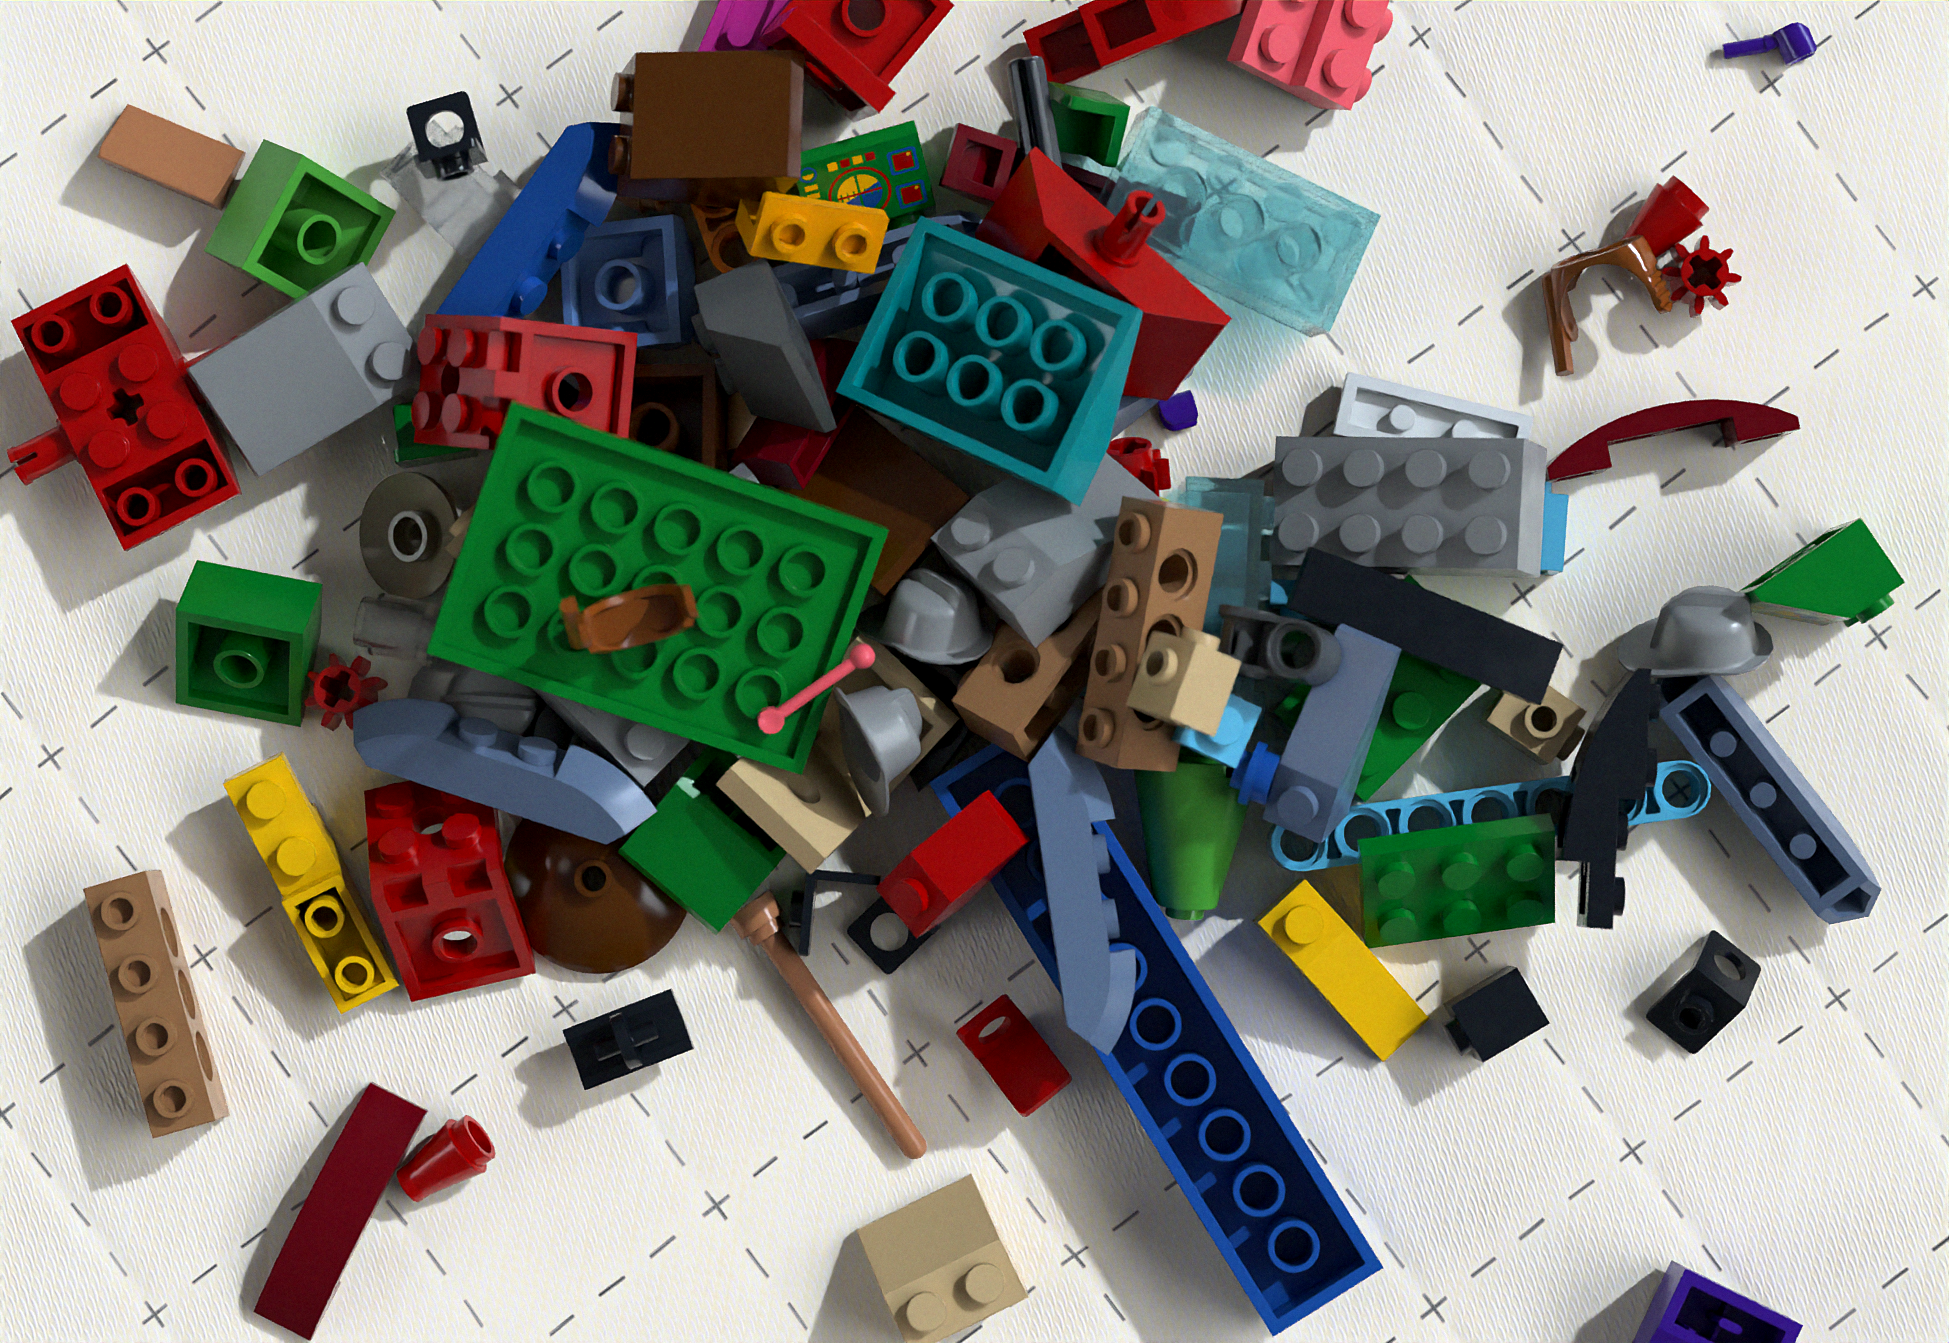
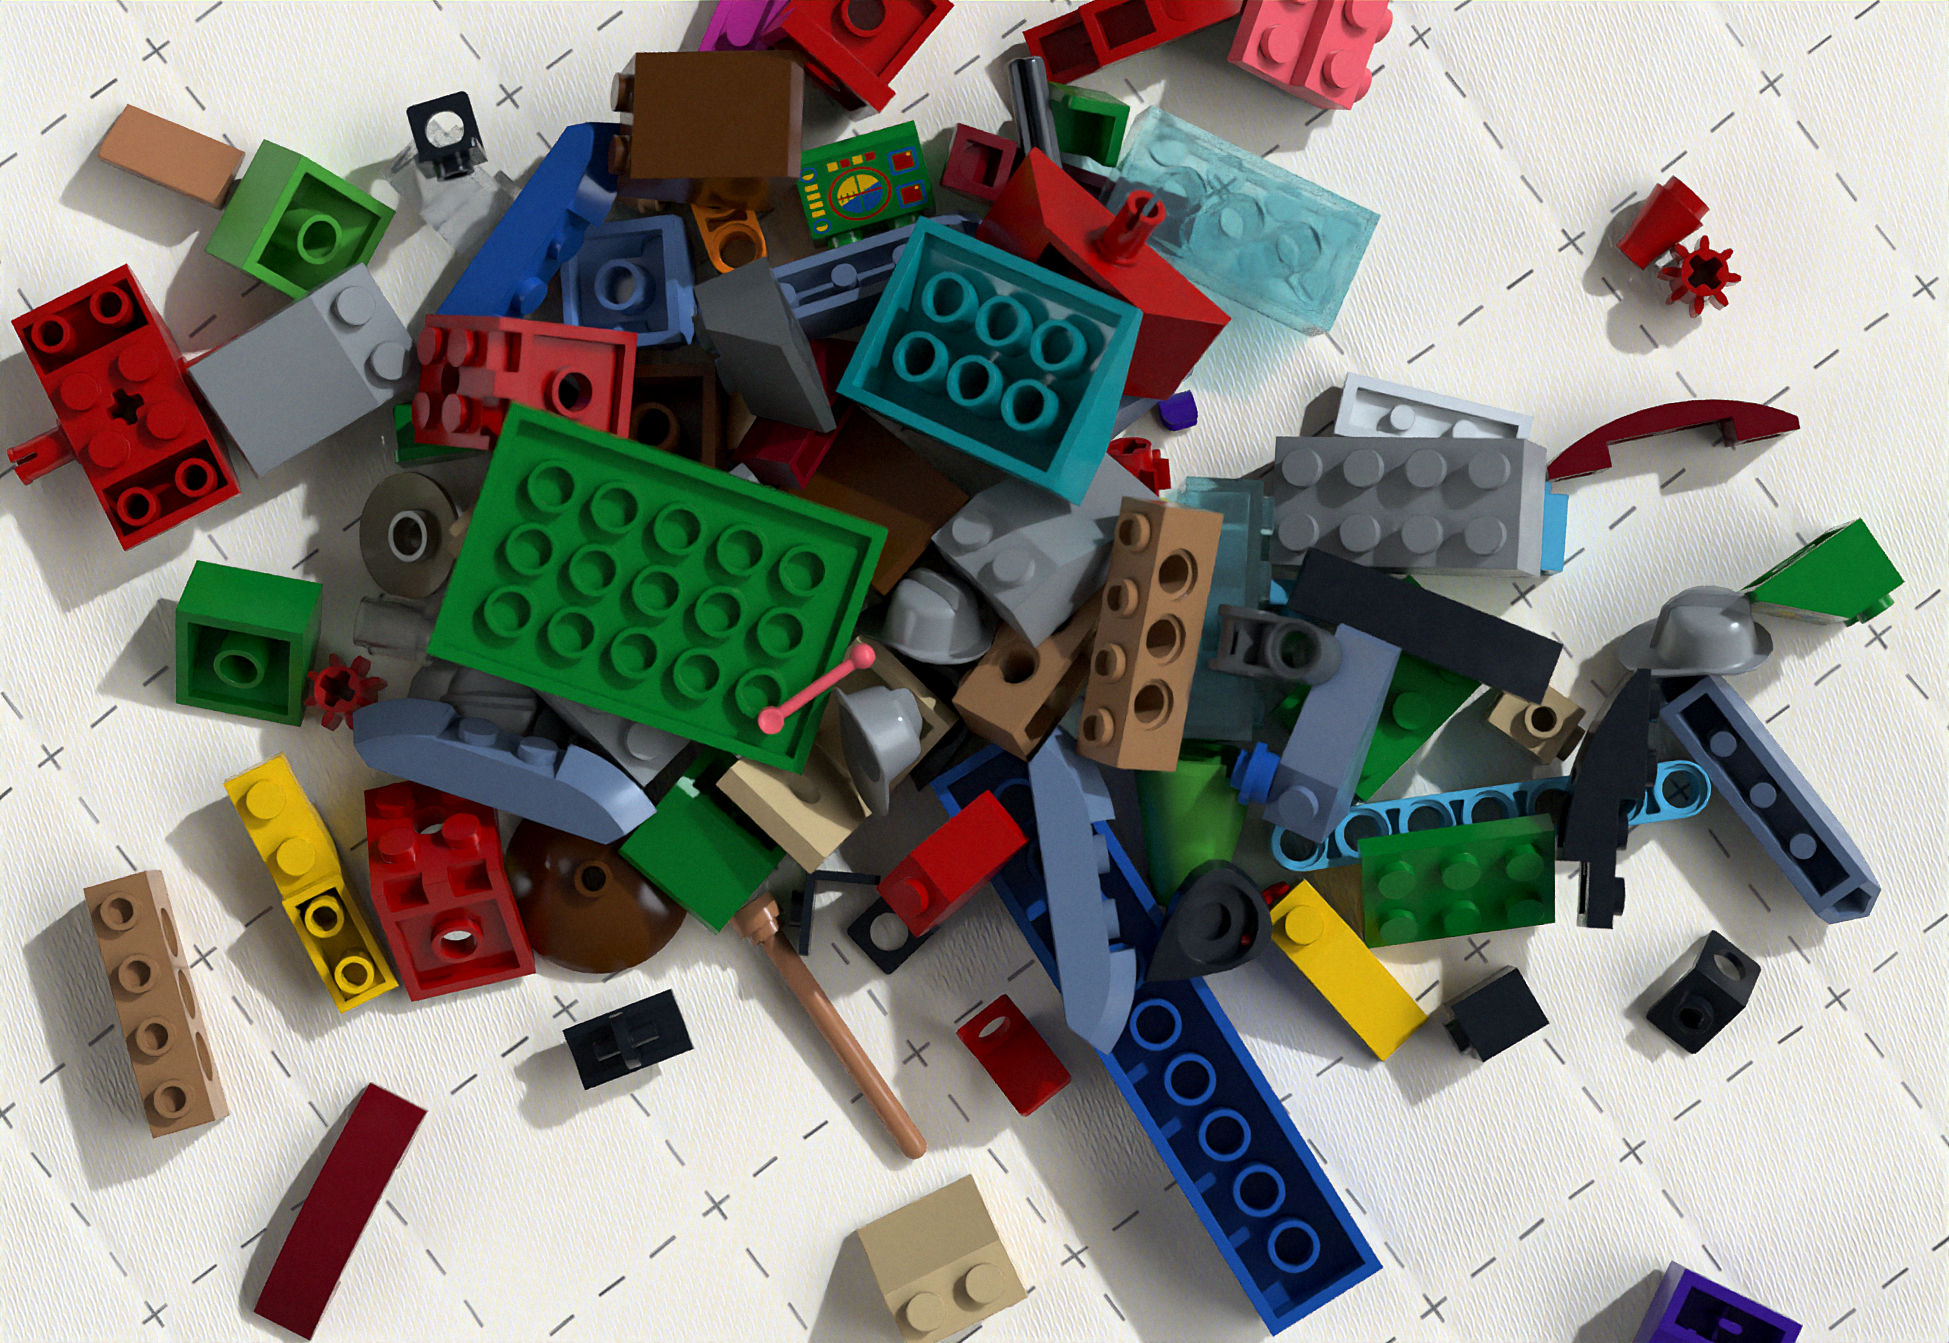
red cone [396,1115,496,1203] -> none
dark orange helmet [560,584,698,654] -> none
light orange bracket [735,192,889,274] -> none
tan brick [1126,627,1241,737] -> none
medium azure plate [1171,693,1262,768] -> none
dark orange helmet [1541,235,1672,376] -> none
dark purple hand [1722,22,1817,66] -> none
none -> black piece [1143,859,1290,982]

